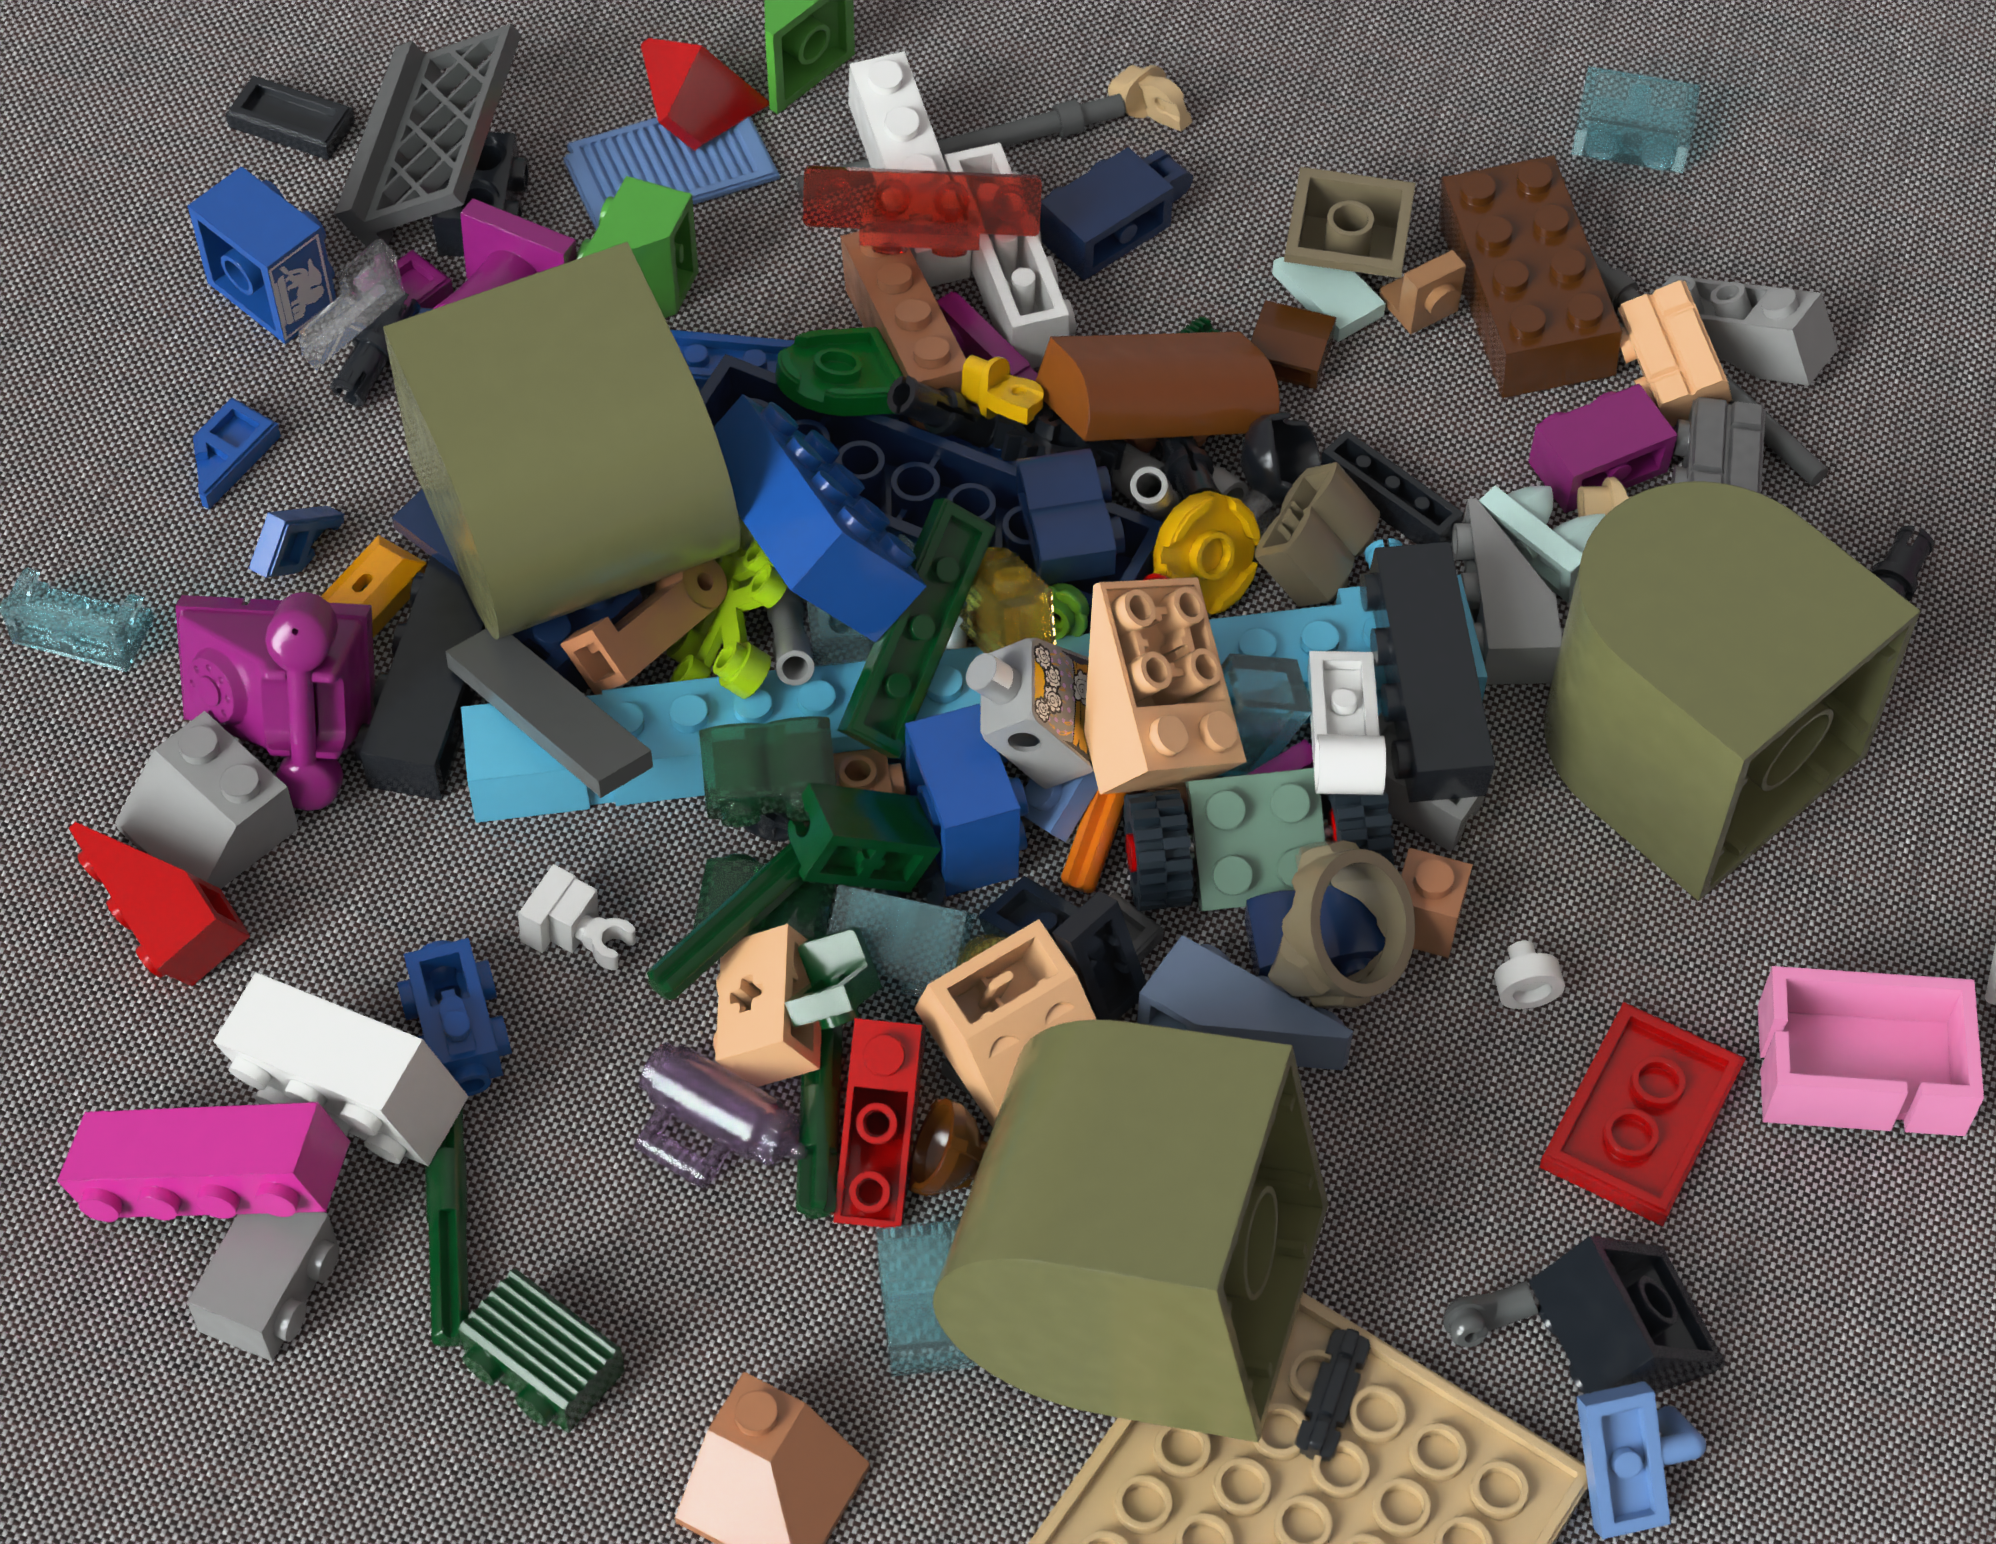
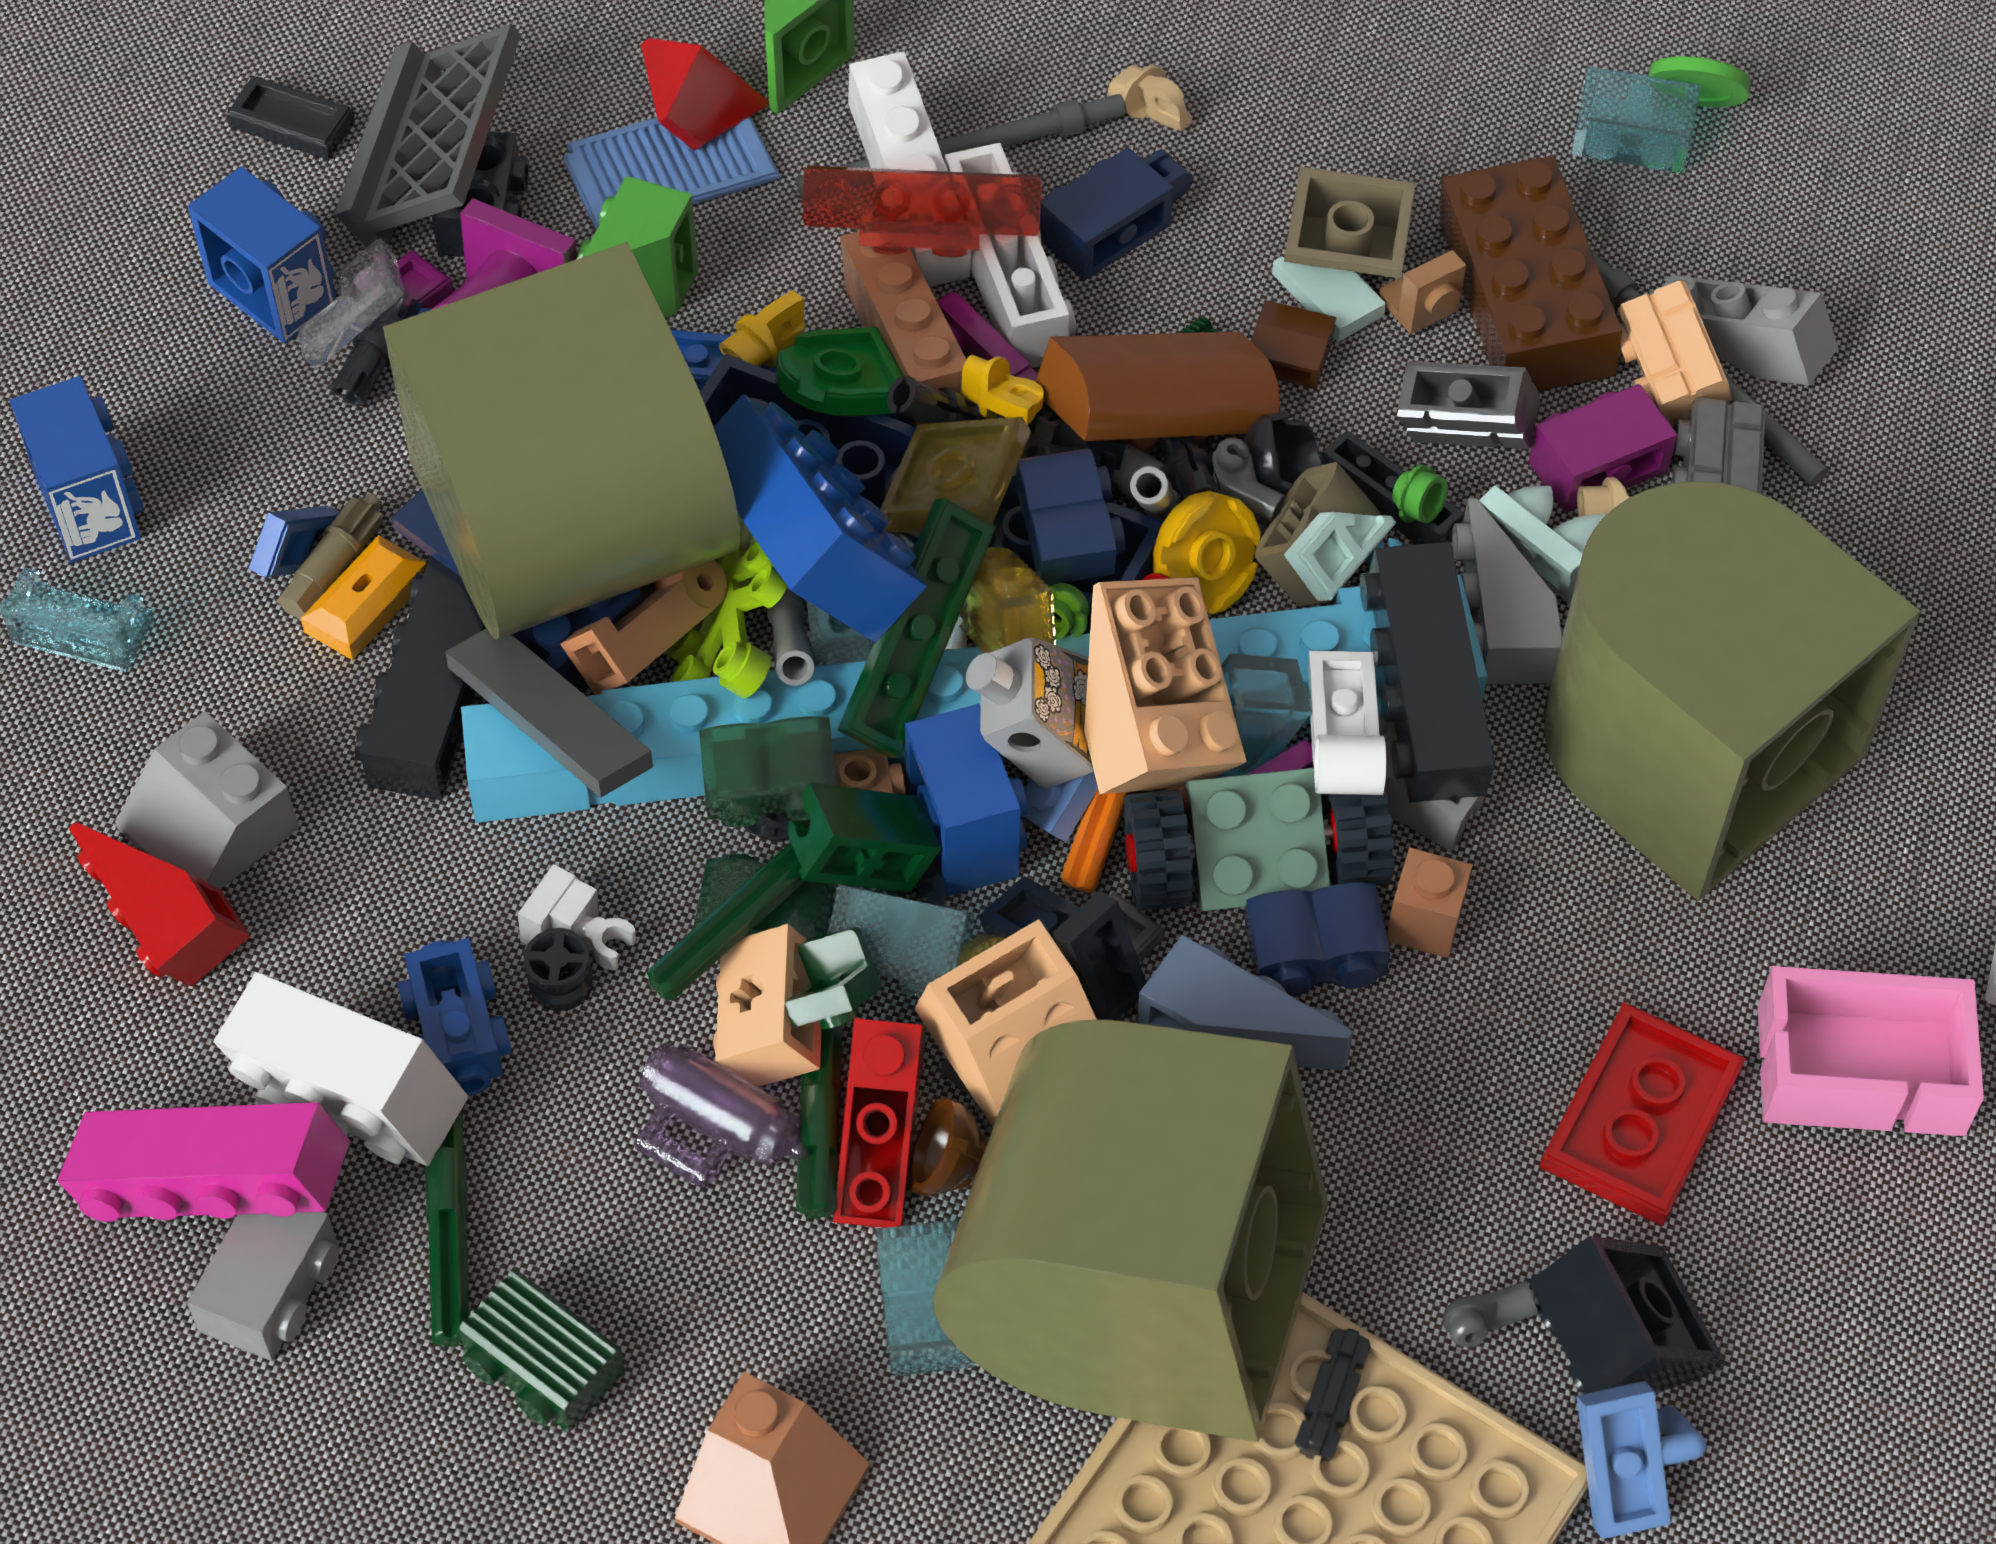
magenta piece [175,592,375,811] -> none
blue tile [193,397,281,510] -> none
dark tan piece [1268,840,1415,1009] -> none
white tile [1494,940,1565,1009] -> none
black pin [1871,525,1934,601] -> none
none -> blue brick [9,375,145,563]
none -> dark tan piece [276,494,384,620]
none -> black wheel [524,928,594,1012]
none -> yellow piece [719,290,805,368]
none -> clear yellow tile [880,417,1031,532]
none -> dark grey arm [1212,438,1285,522]
none -> light aqua tile [1284,512,1396,601]
none -> bright green plate [1392,464,1448,523]
none -> flat silver brick [1398,361,1540,449]
none -> bright green piece [1647,56,1751,107]

